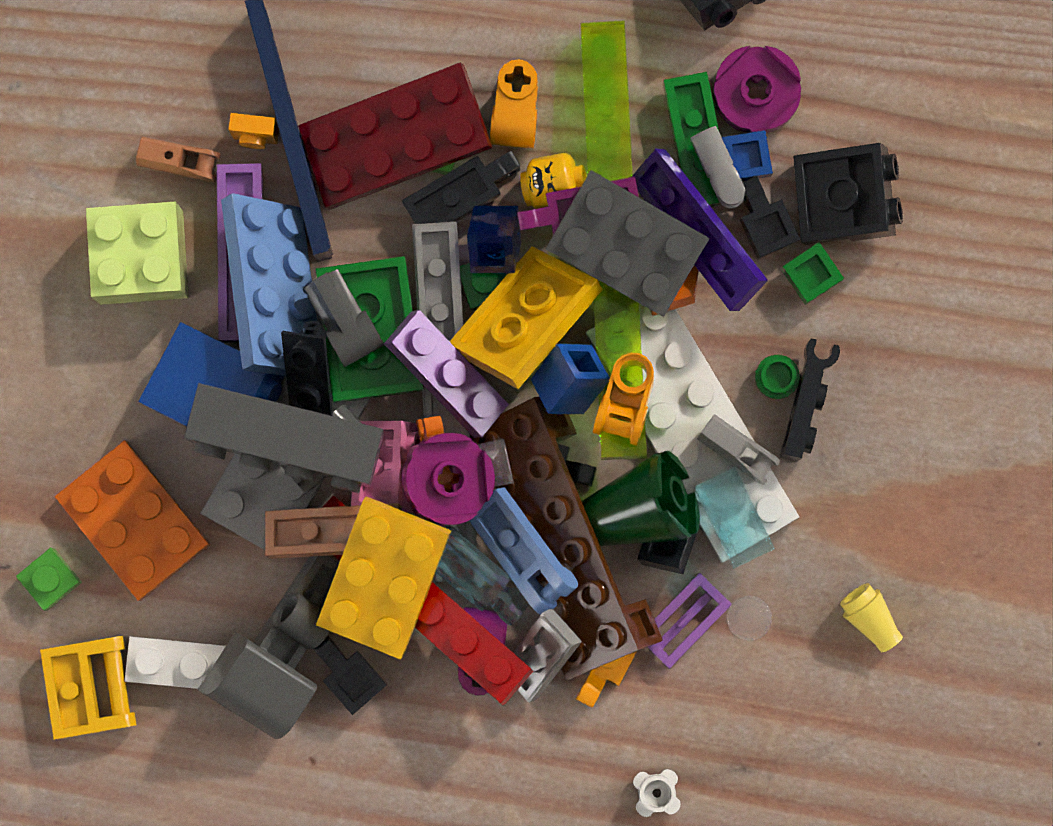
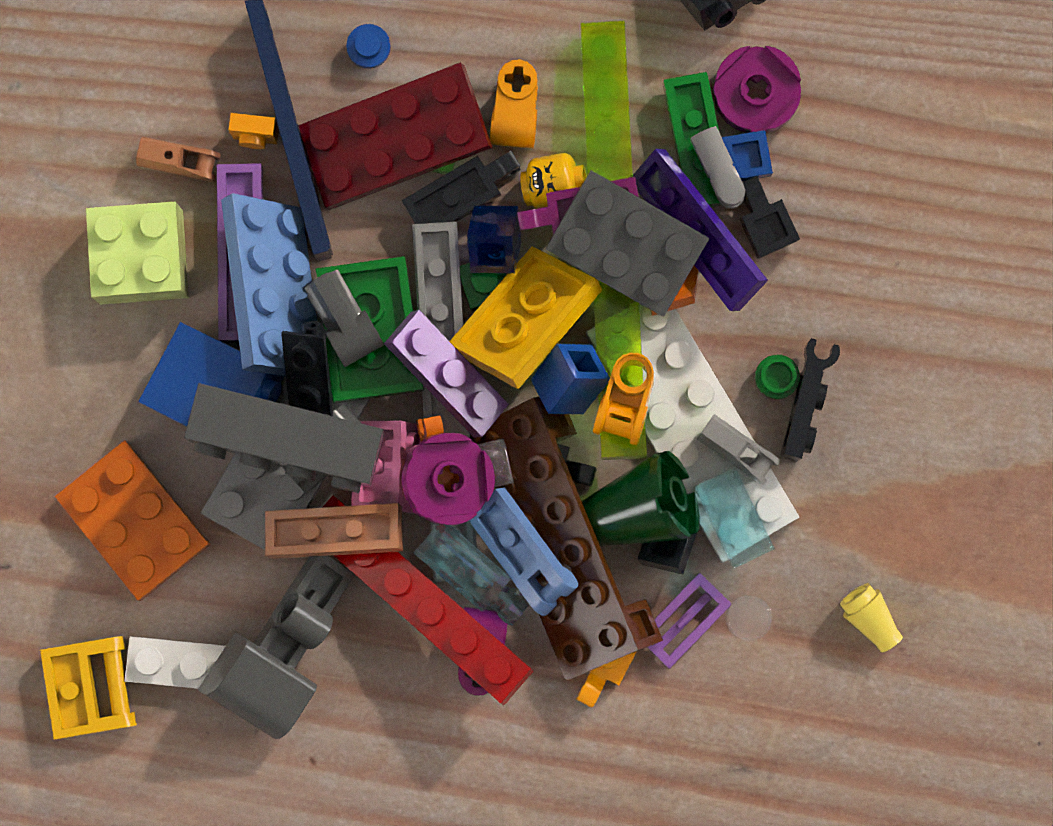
bright green plate [16,547,82,611] -> none
black plate [313,635,387,715] -> none
yellow plate [316,496,451,660] -> none
light grey plate [513,609,582,703] -> none
white plate [633,769,681,817] -> none
green plate [781,242,844,305] -> none
black plate [793,143,903,245] -> none
none -> blue plate [346,24,391,69]

